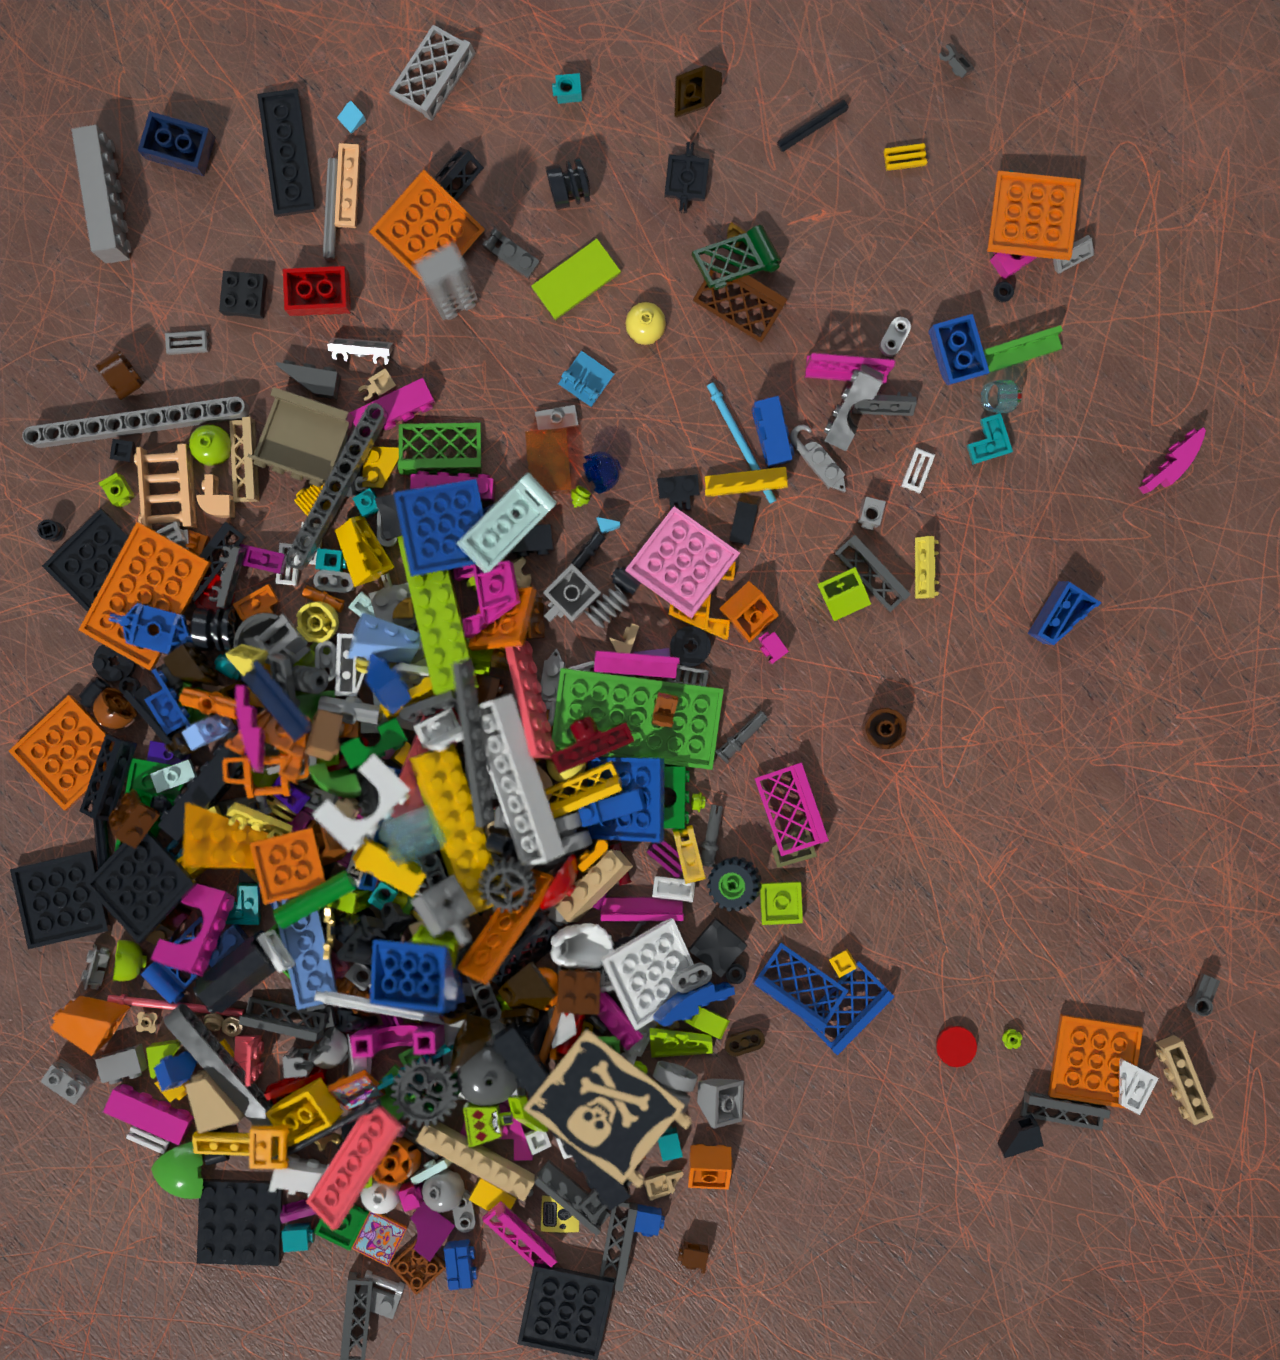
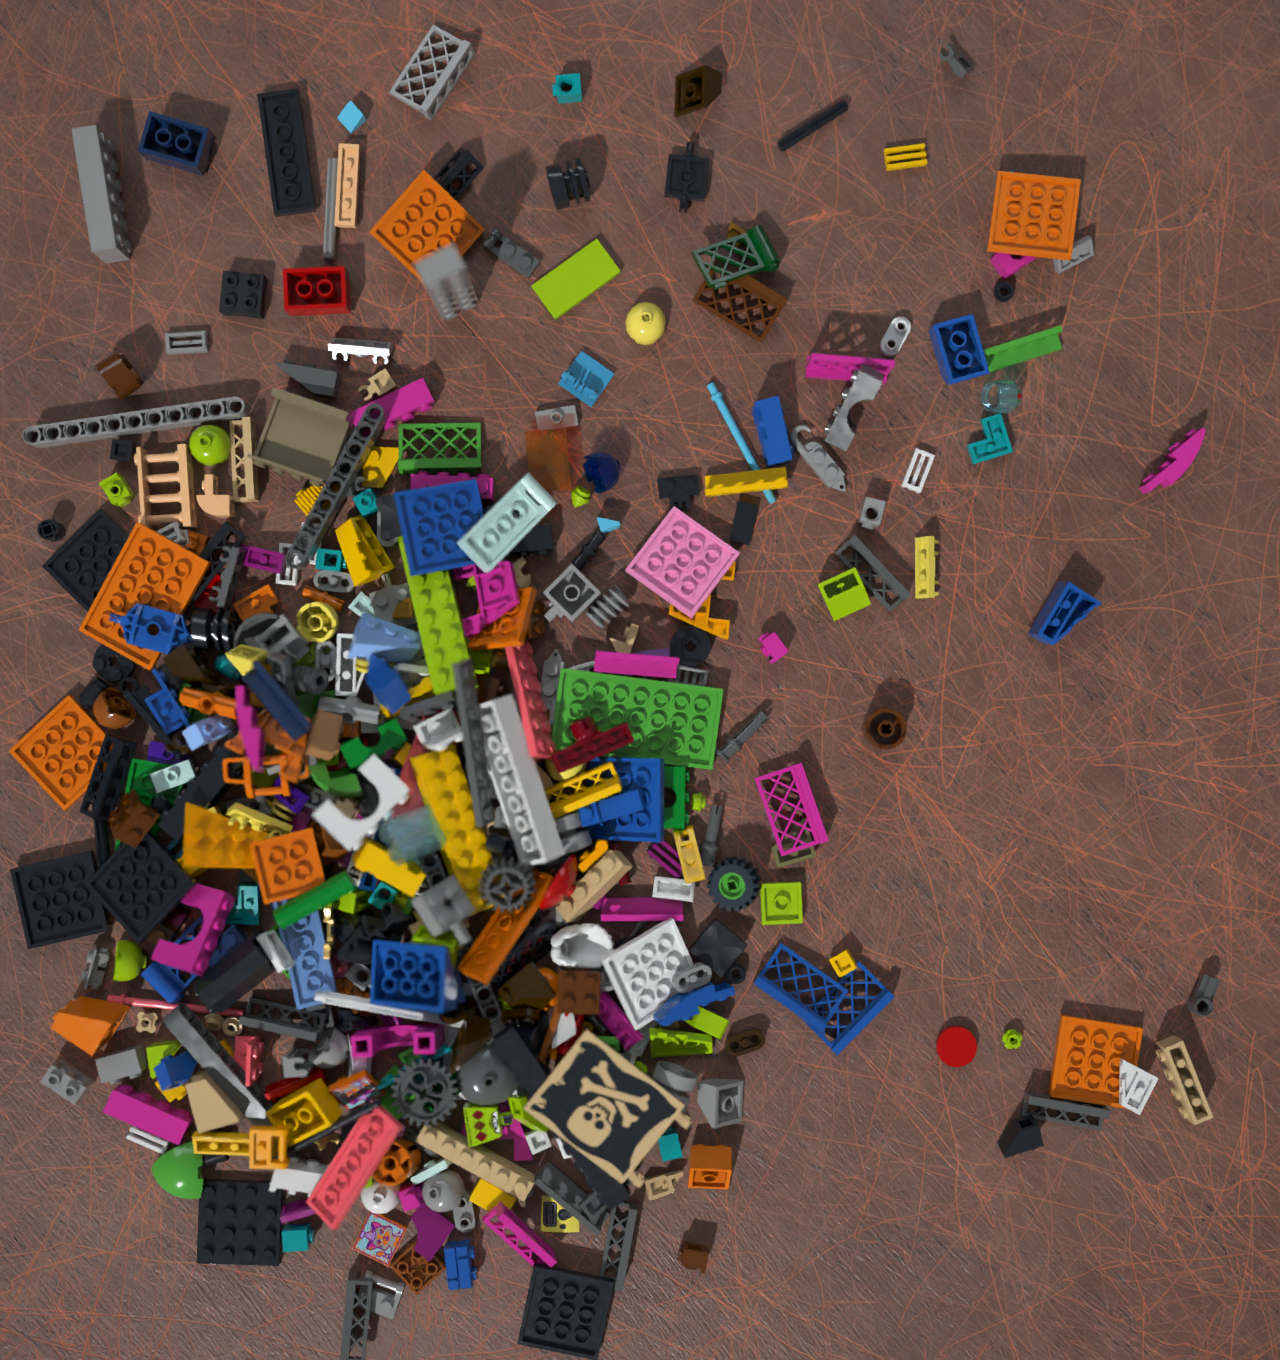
green plate [314,1204,369,1251] -> none
black brick [611,566,641,595] -> none
blue brick [634,1204,665,1237] -> none
dark orange bracket [652,692,678,727] -> none
orange slope [719,581,779,643] -> none
dark grey plate [852,392,917,416] -> none

